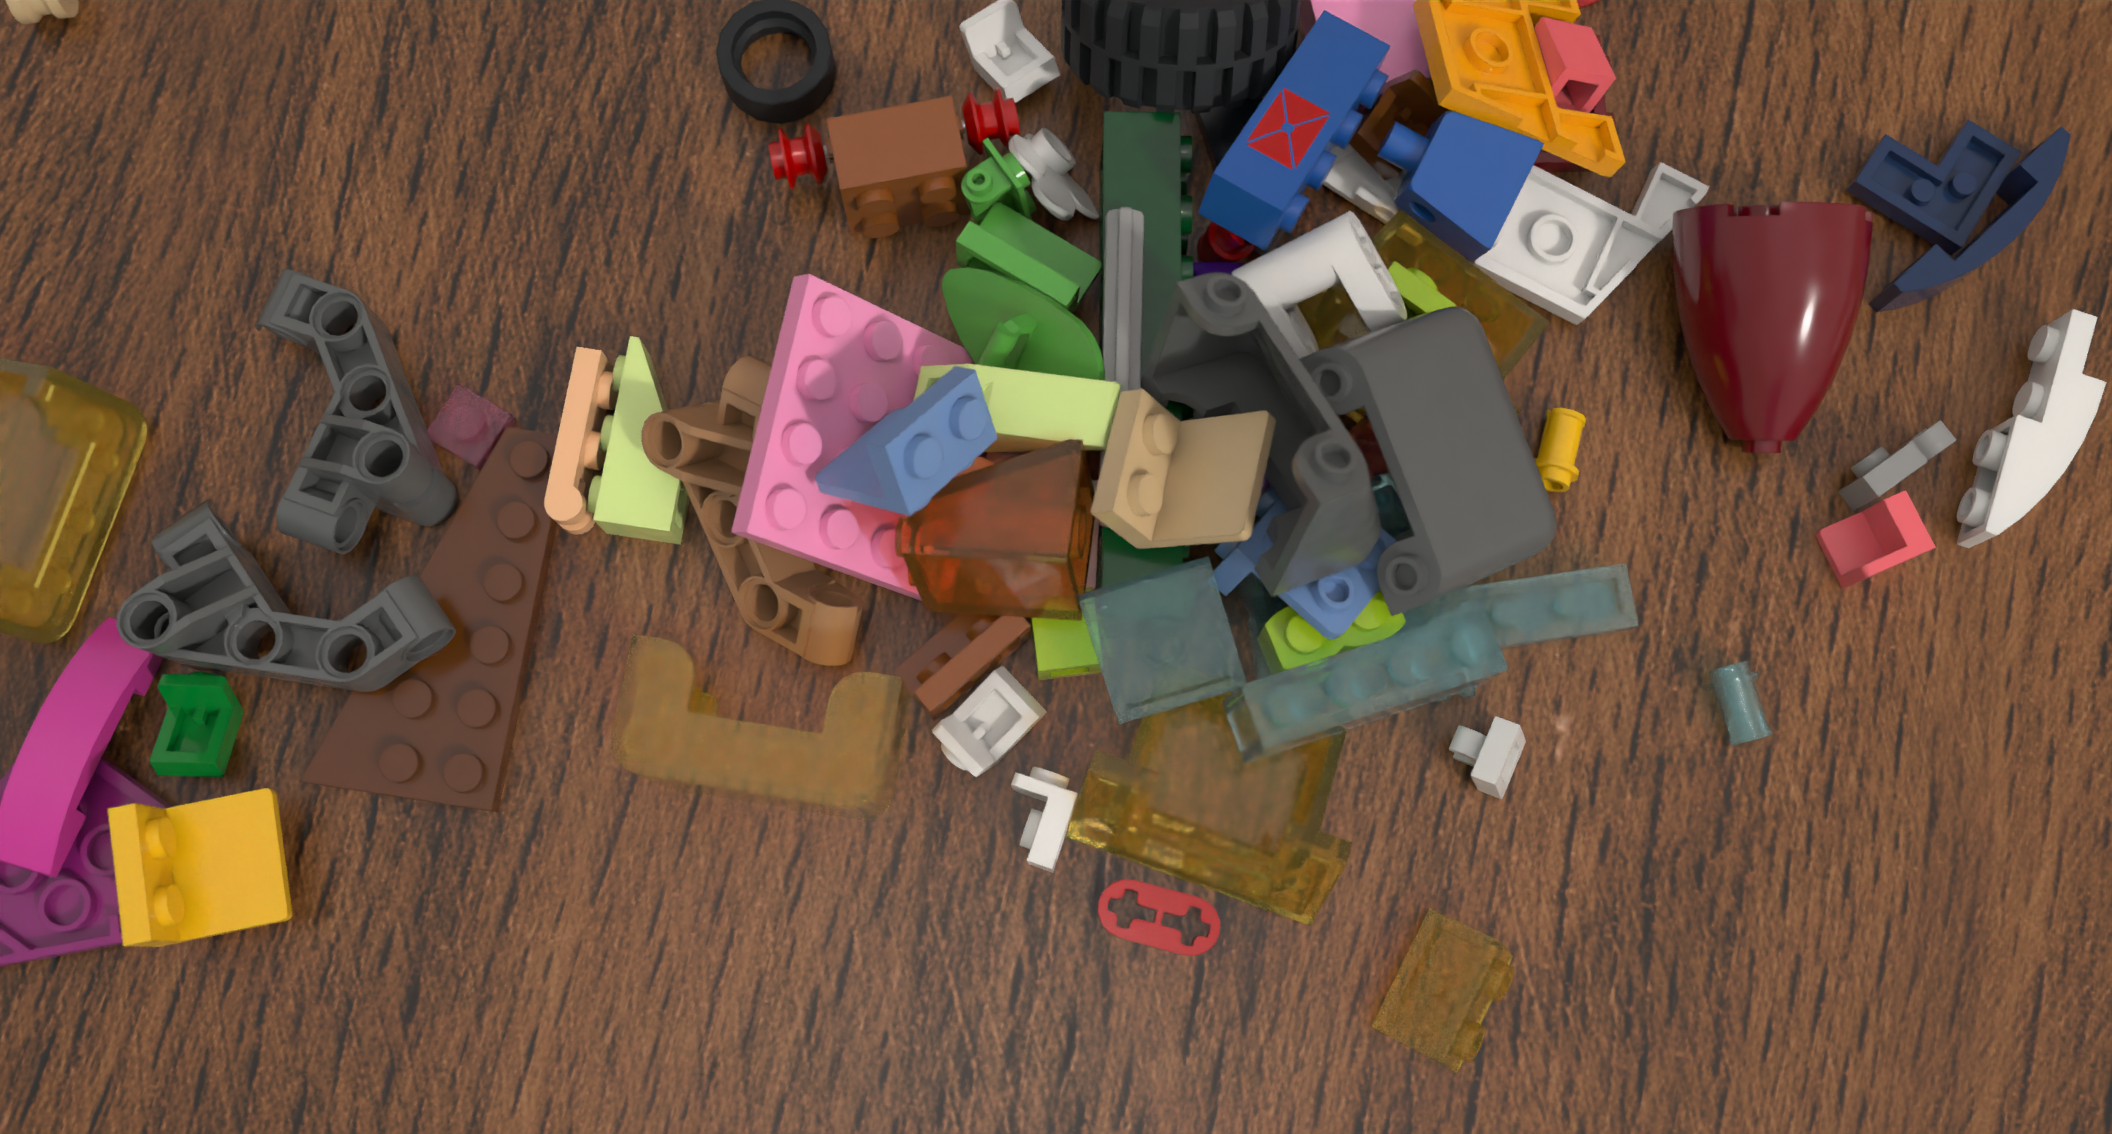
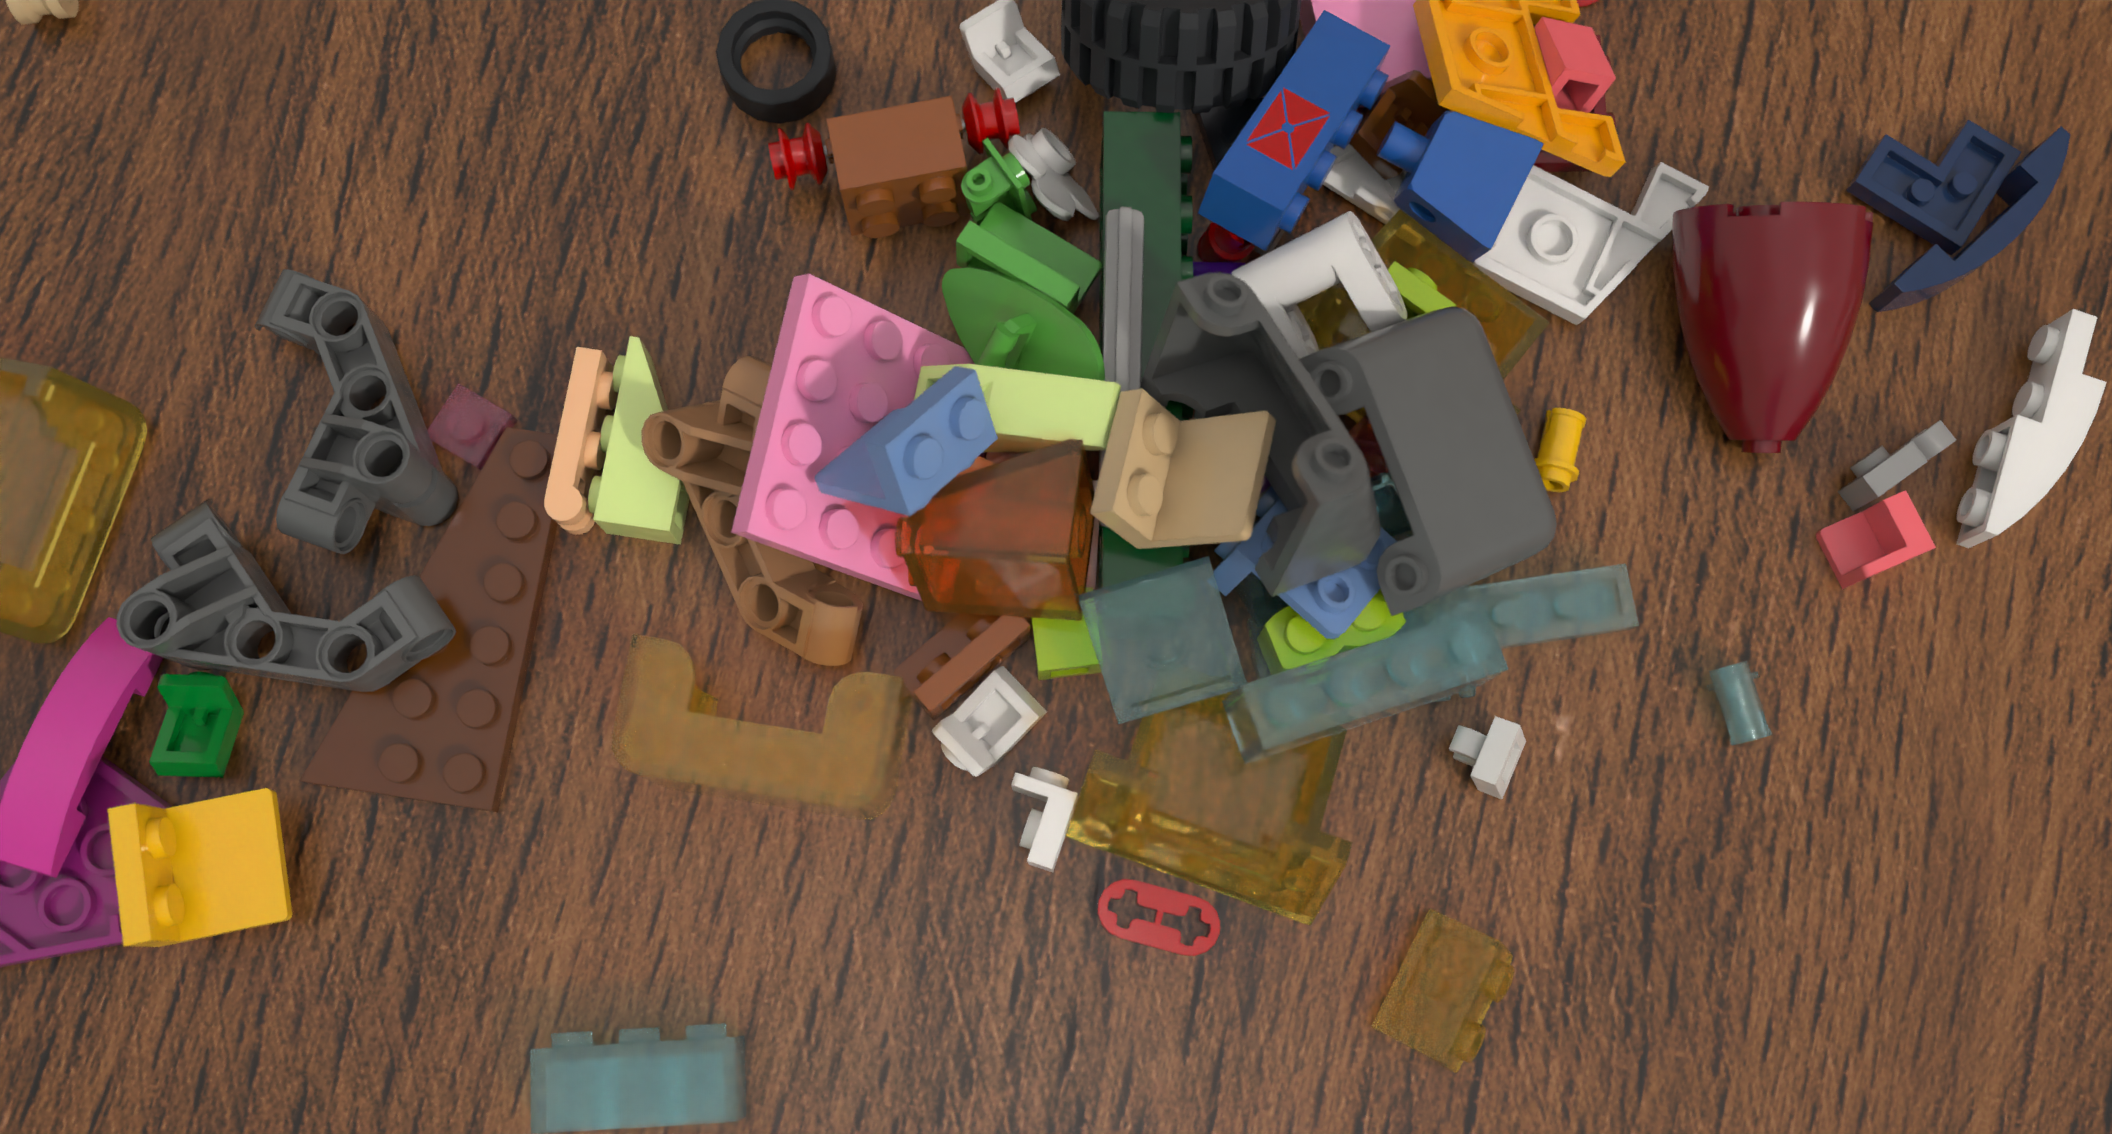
none -> clear light blue brick [530,1023,747,1134]

